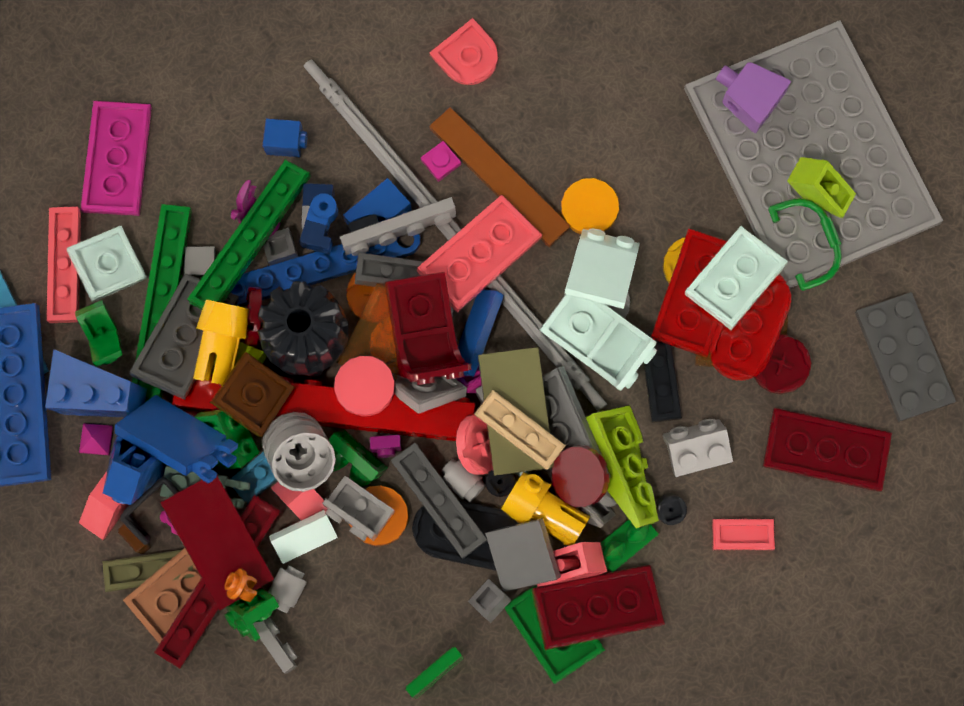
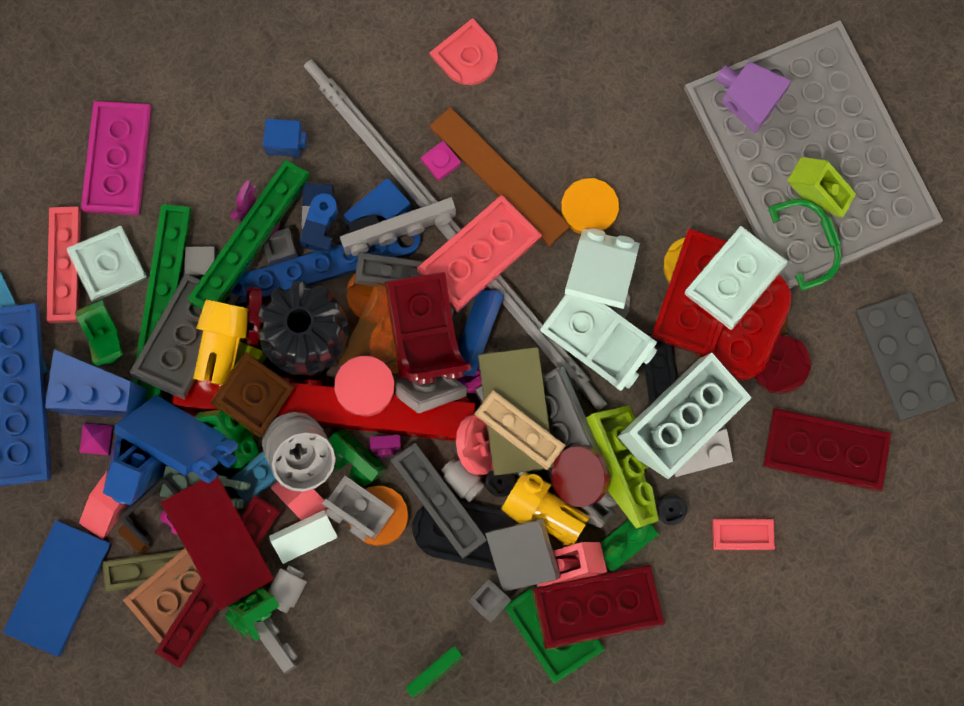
orange plate [225,569,257,602] -> none
none -> blue tile [3,520,112,657]
none -> light aqua slope [617,353,752,479]

